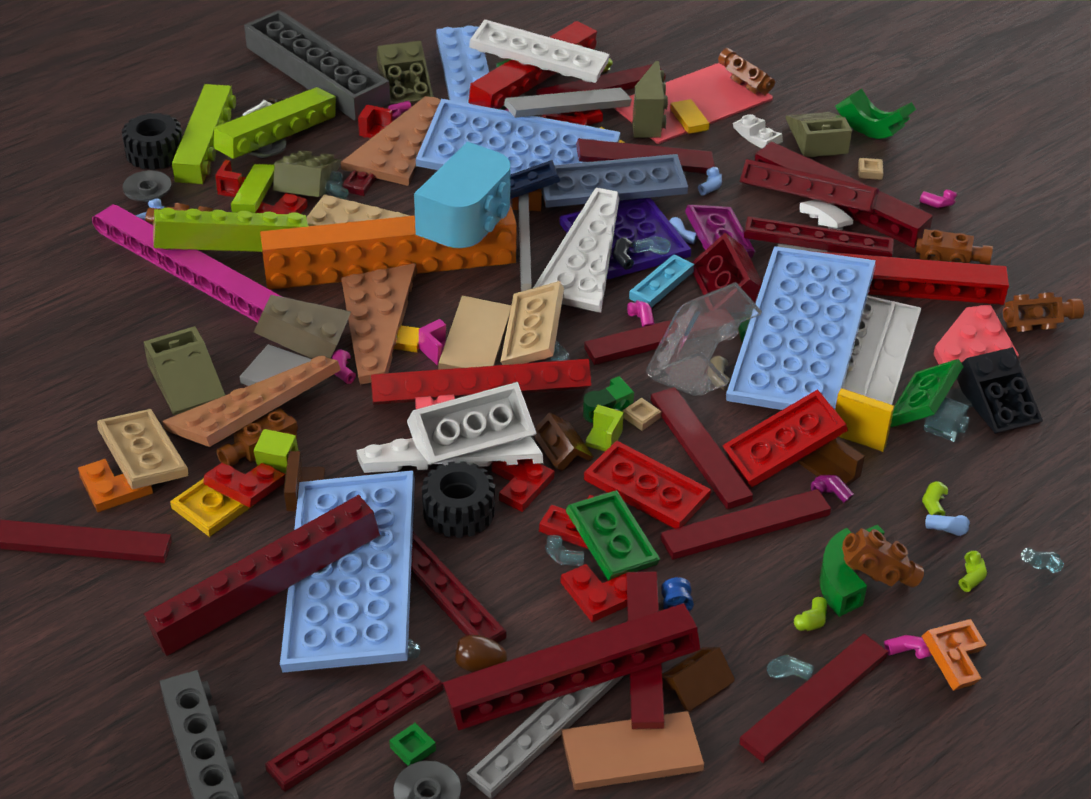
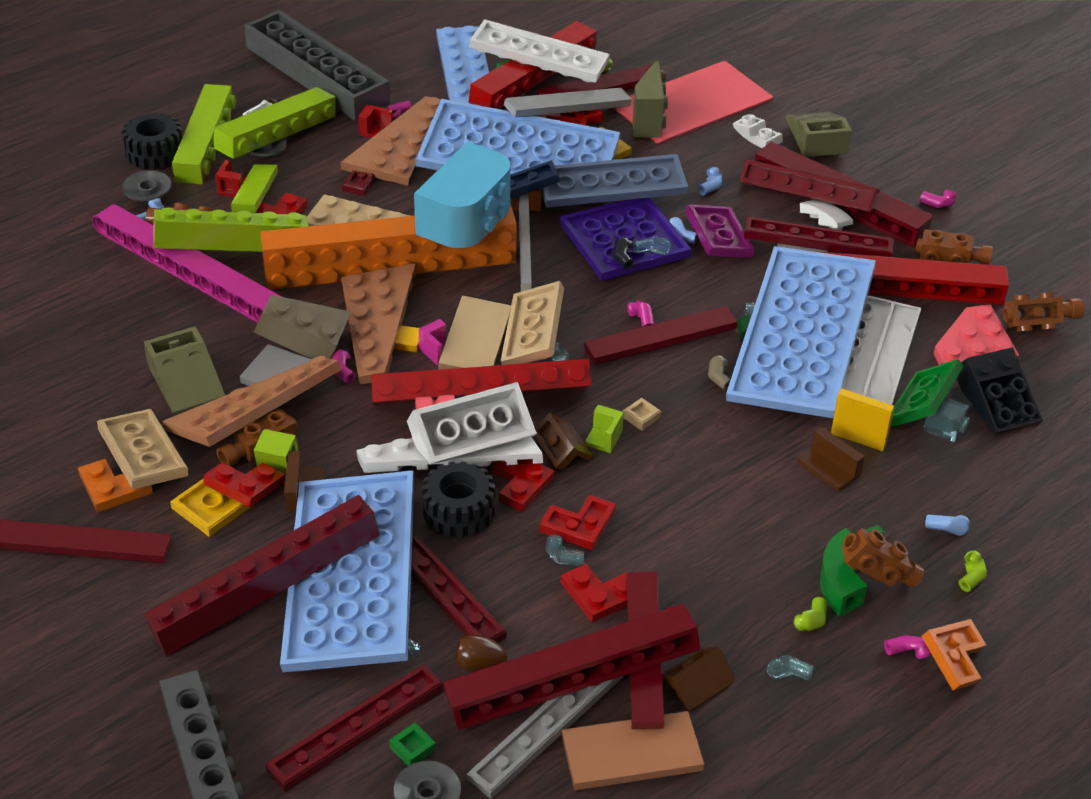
olive slope [273,150,341,197] -> none
clear light blue arm [326,171,349,200] -> none
olive slope [377,41,433,105] -> none
white wing [533,188,619,313] -> none
green tile [566,490,660,581] -> none
dark red tile [576,138,715,174] -> none
leg [583,376,634,423] -> none
red plate [584,440,711,529] -> none
medium azure plate [629,254,694,308] -> none
clear windscreen [646,282,762,396] -> none
dark red tile [650,387,753,510] -> none
dark red tile [661,489,831,560] -> none
blue wheel [661,577,694,612] -> none
yellow tile [670,99,709,134] -> none
dark red slope [692,232,762,312] -> none
dark orange brick [718,48,776,96] -> none
red plate [722,389,848,488] -> none
dark red tile [739,634,888,763] -> none
magenta arm [811,475,854,503] -> none
green arch [835,88,916,139] -> none
tan tile [858,158,883,180] -> none
lime arm [922,481,948,516] -> none
clear light blue arm [1021,548,1064,573] -> none

